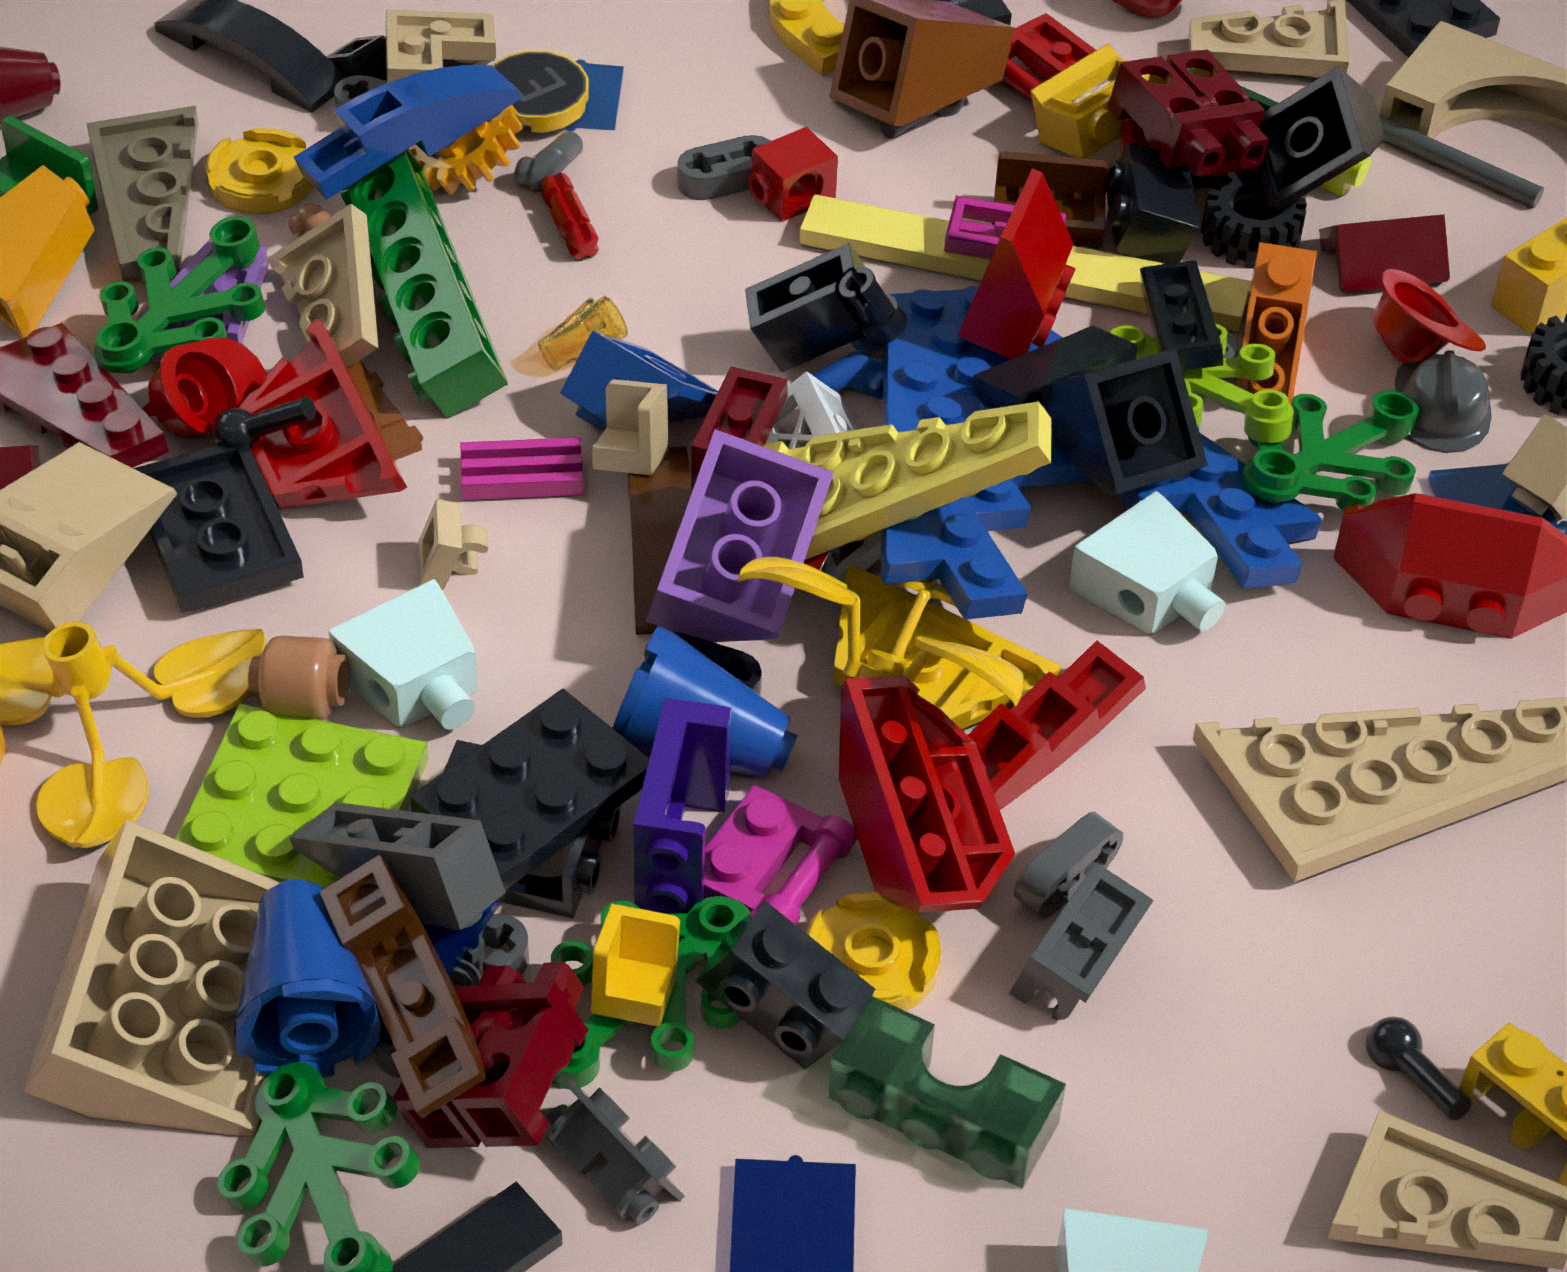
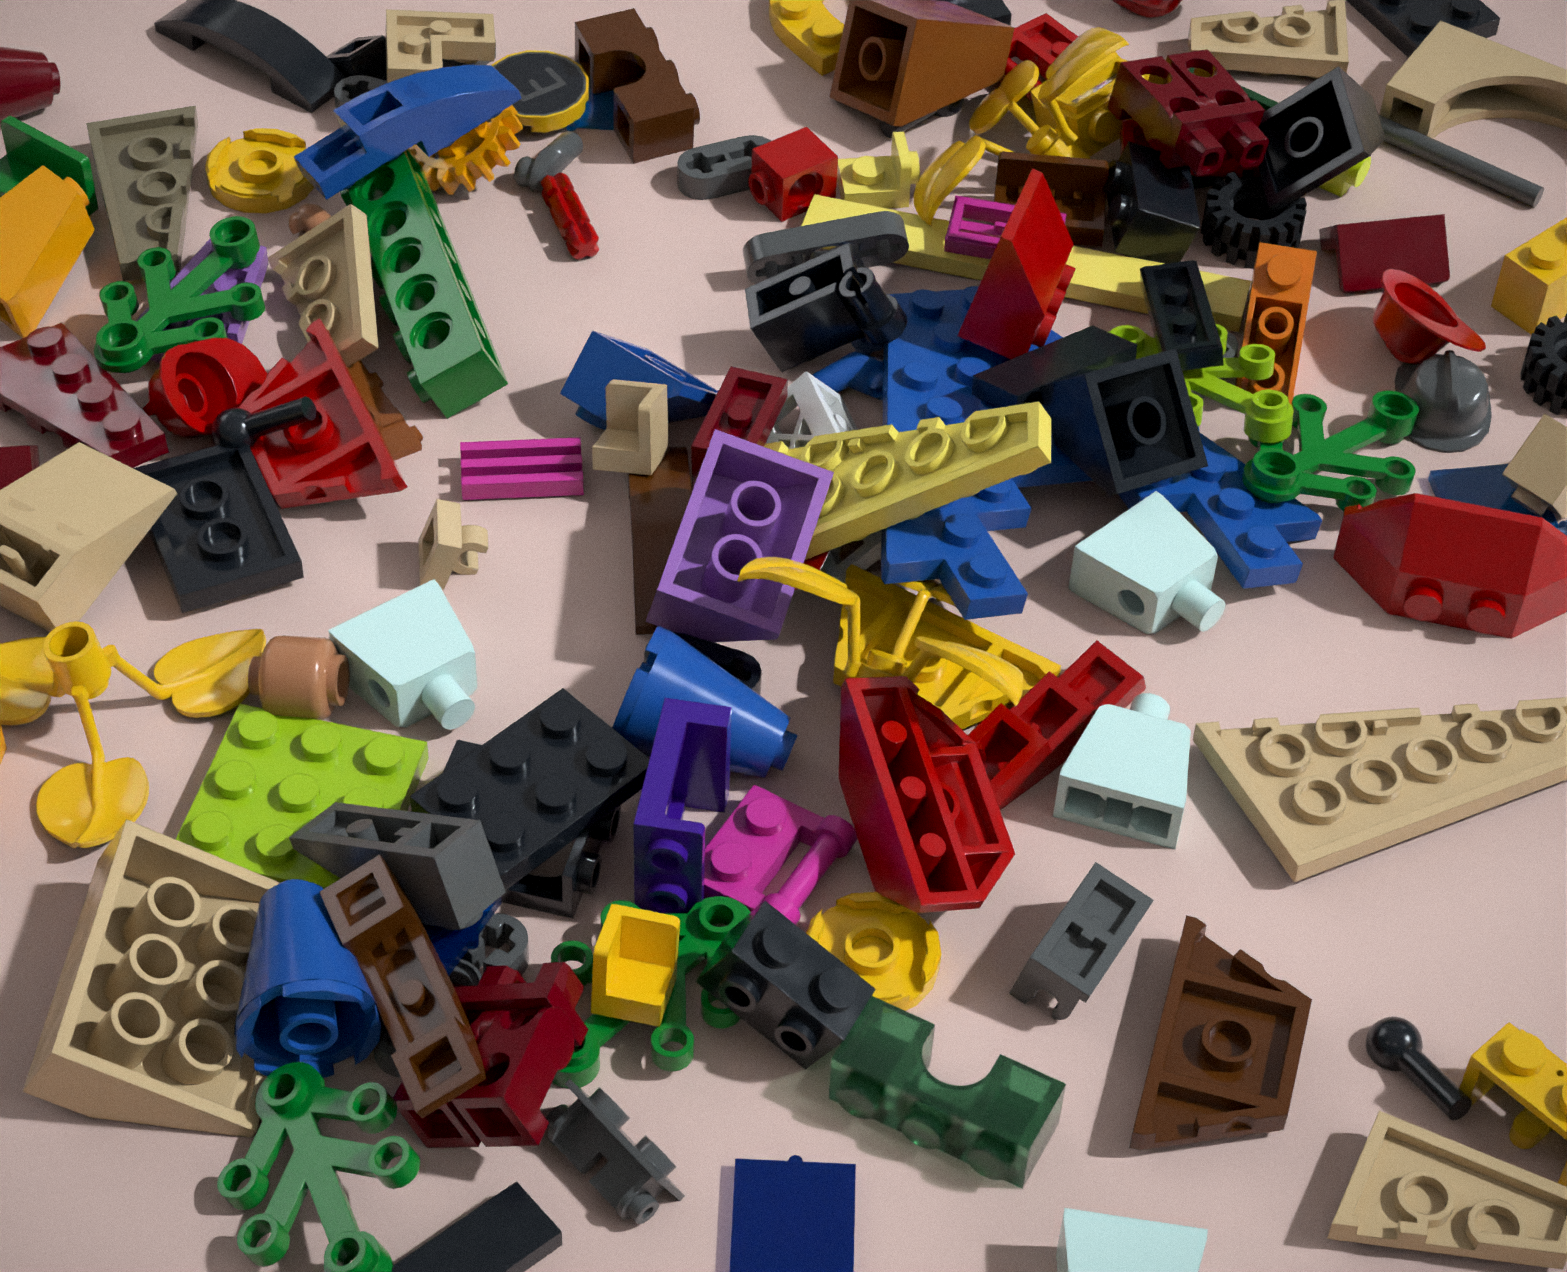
clear yellow cone [538,296,628,371] -> none
dark grey beam [1014,811,1123,919] -> none
none -> reddish brown arch [575,8,700,164]
none -> dark grey beam [743,211,909,284]
none -> light yellow bracket [837,131,920,209]
none -> yellow plant [913,27,1129,226]
none -> light aqua torso [1053,693,1191,849]
none -> reddish brown wing [1129,915,1312,1151]

